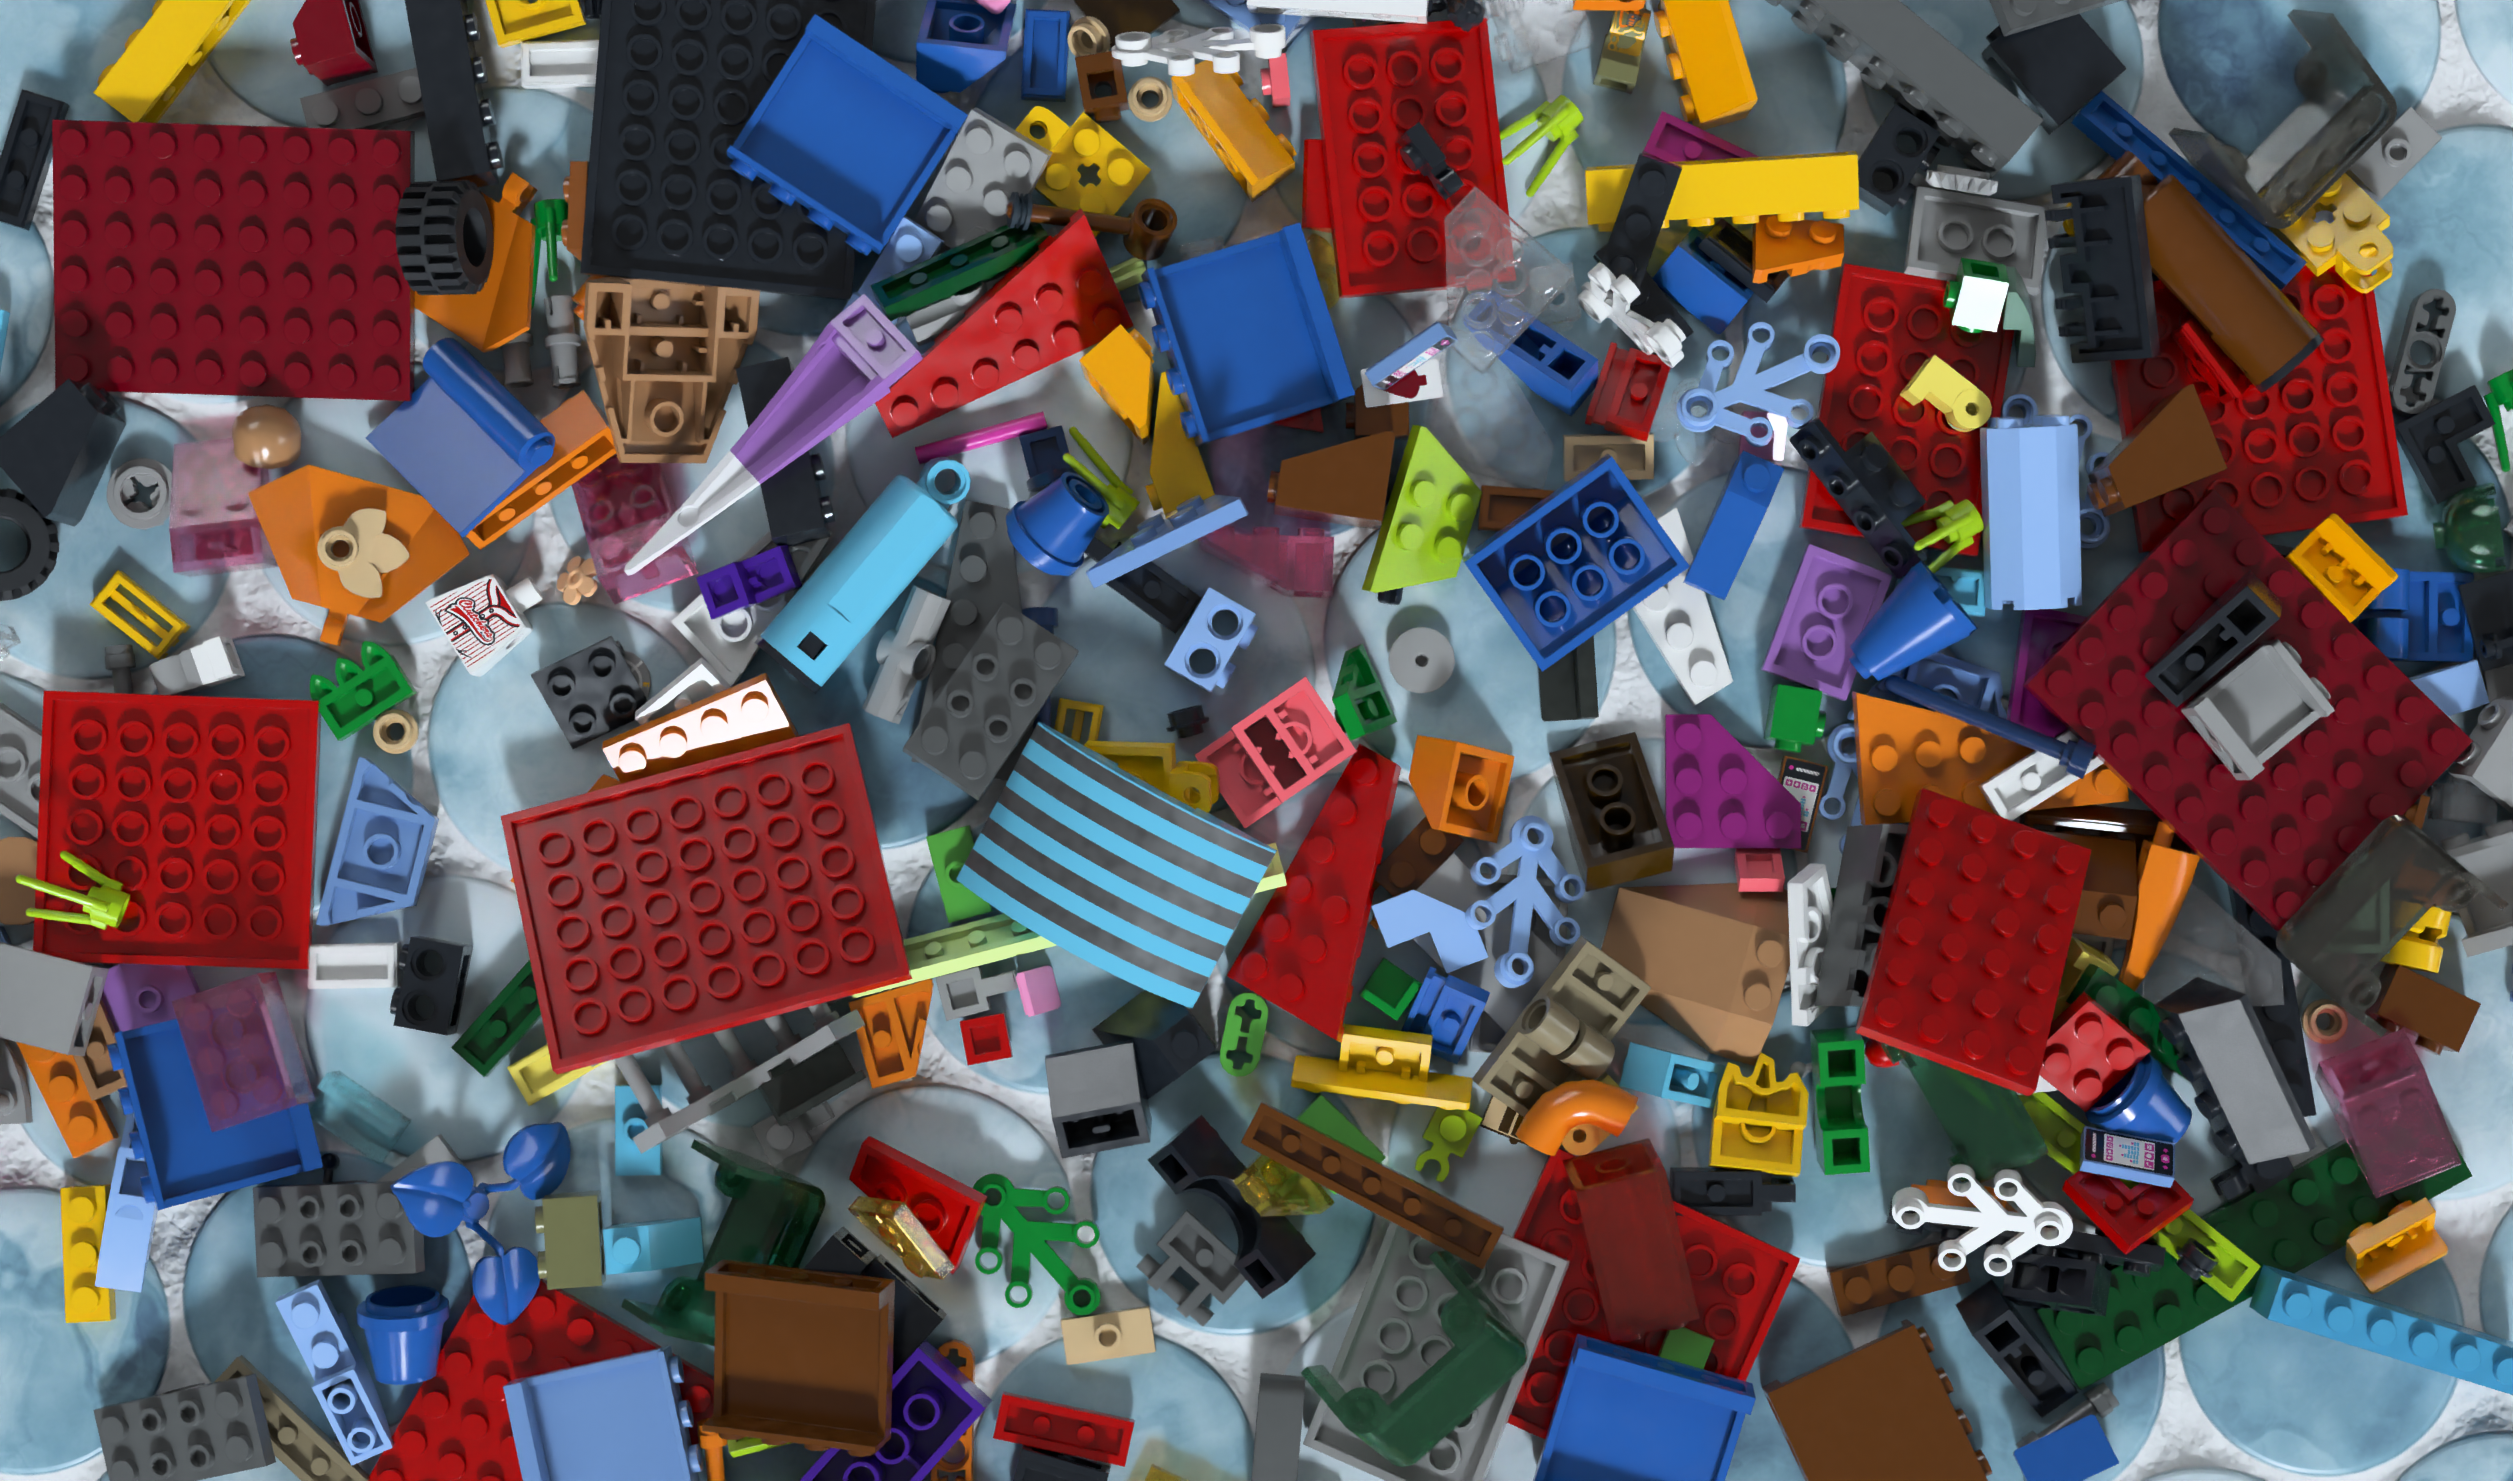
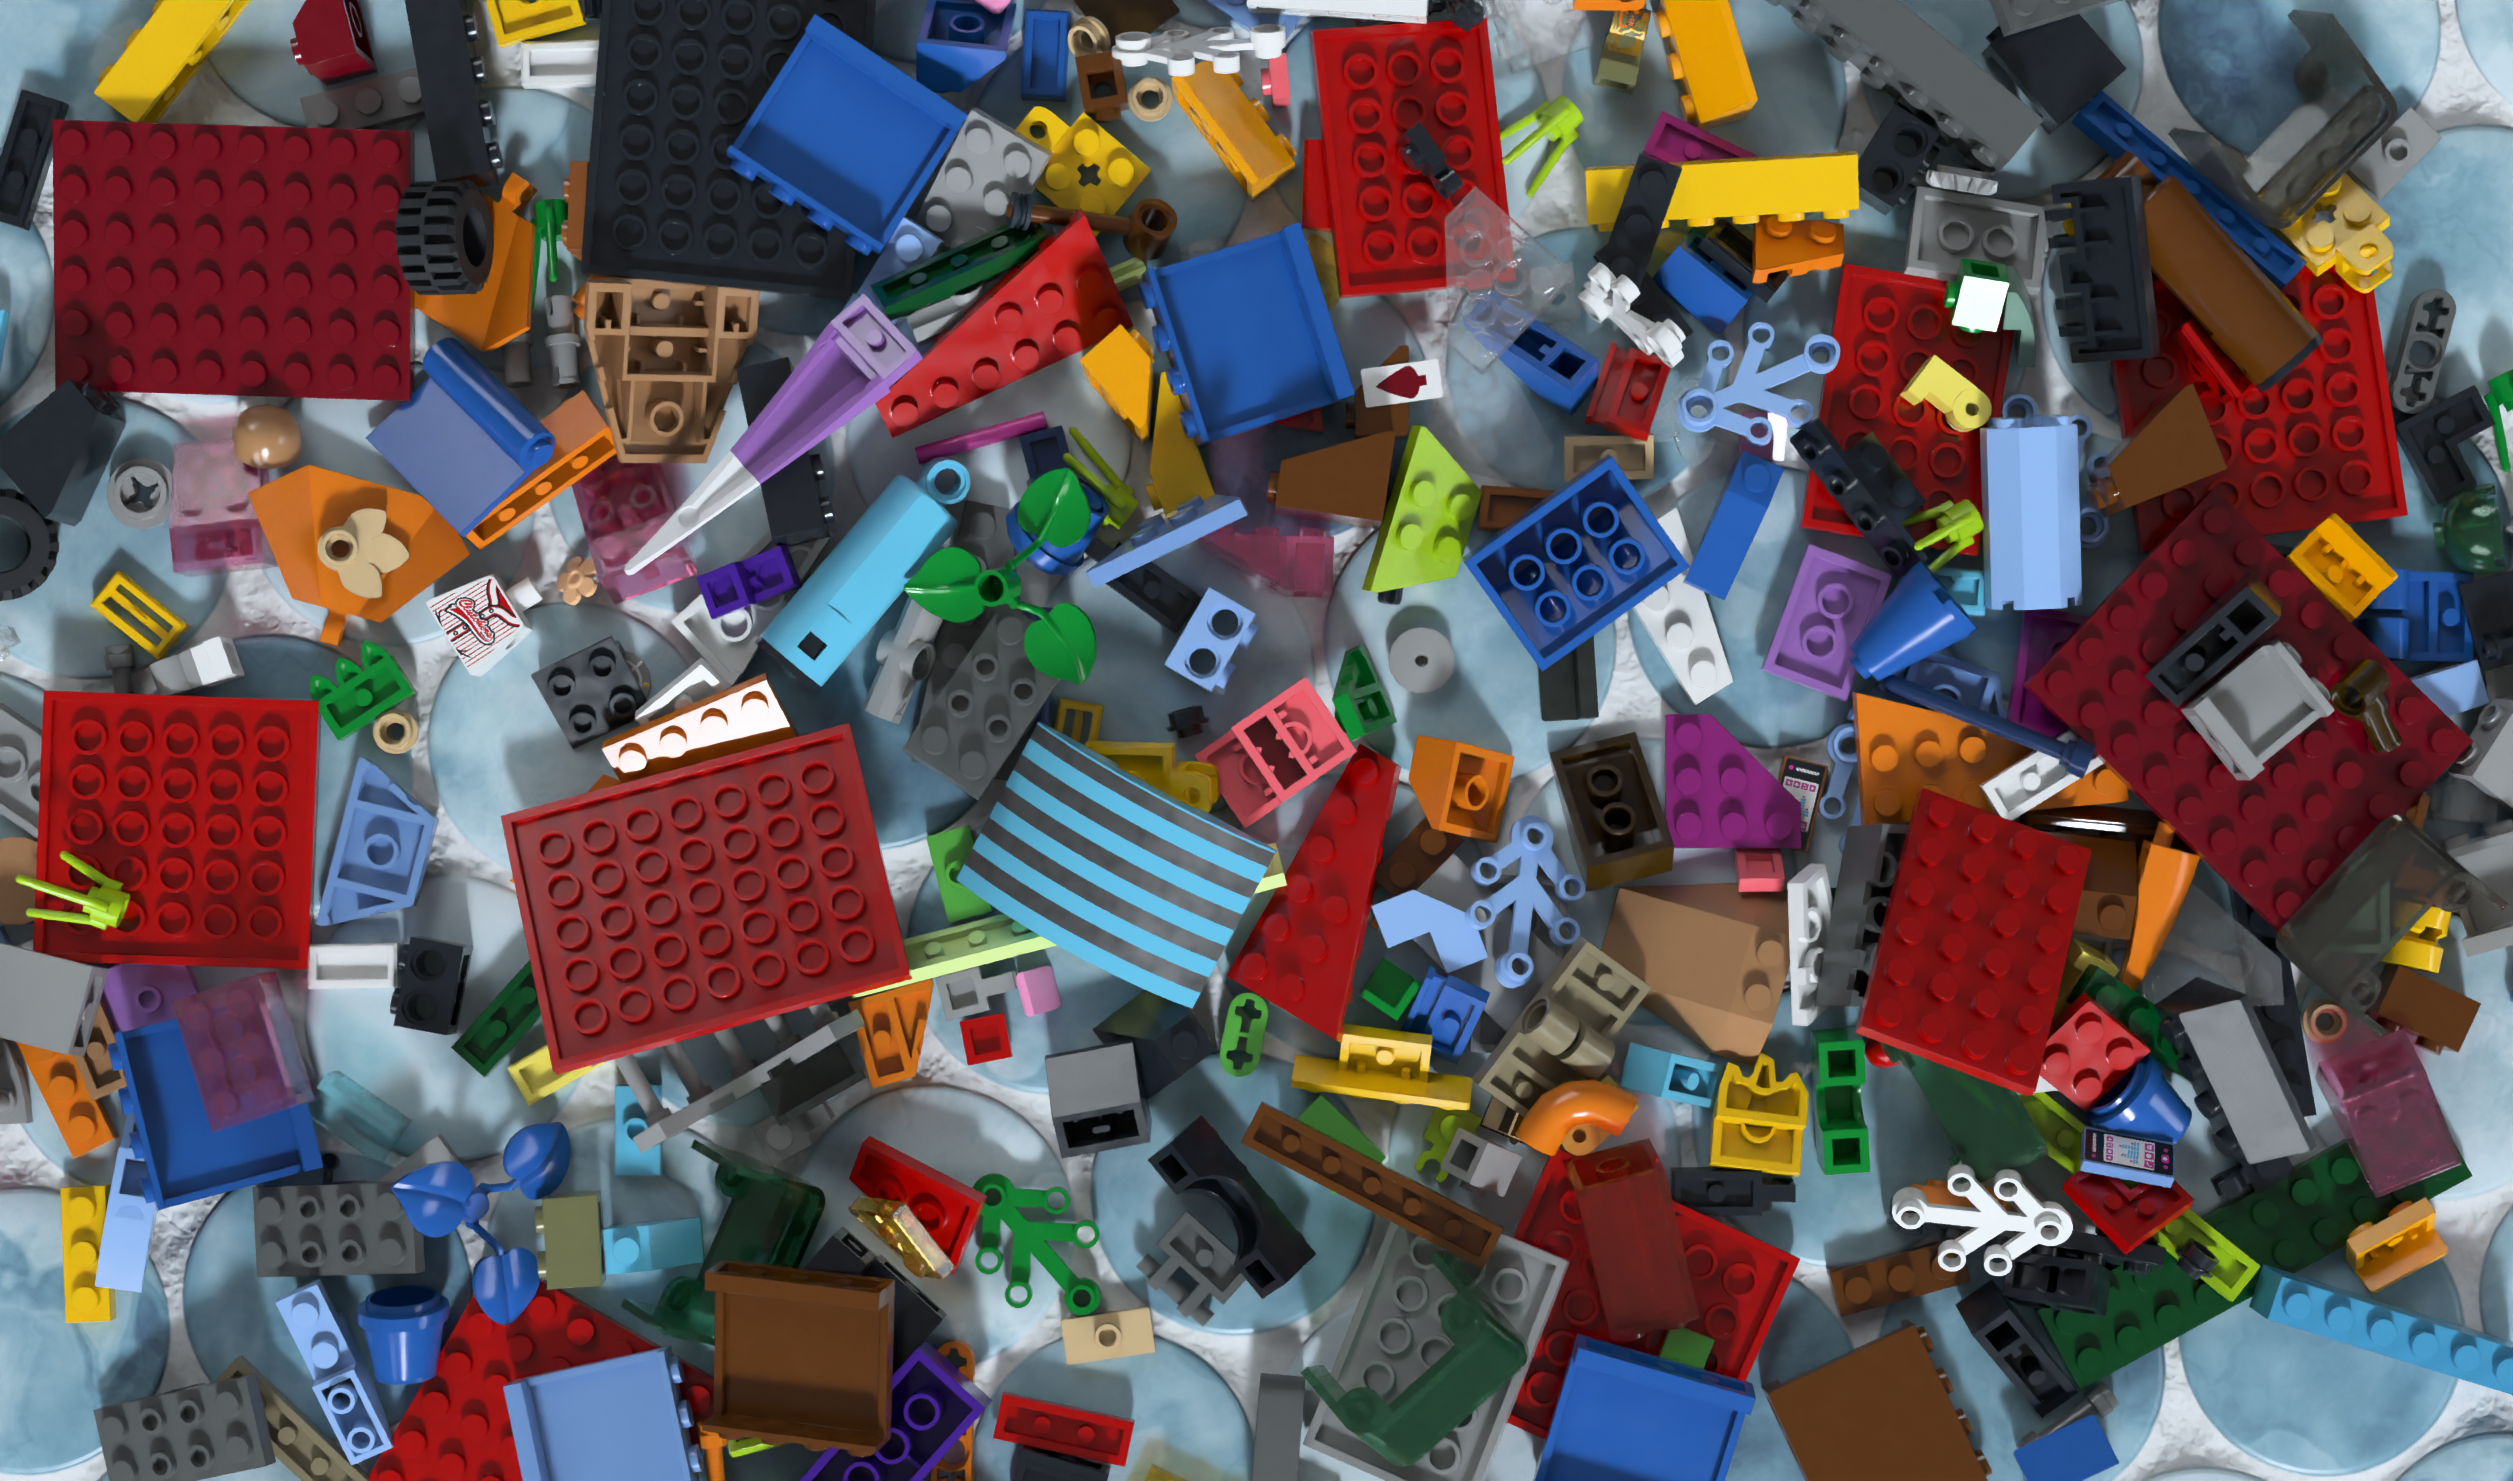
clear yellow wing [1233,1153,1335,1216] -> none
medium blue tile [1365,321,1458,390] -> none
green brick [1764,684,1826,753] -> none
none -> green plant [904,468,1097,685]
none -> light grey brick [1440,1127,1522,1198]
none -> dark brown pin [2330,659,2403,753]

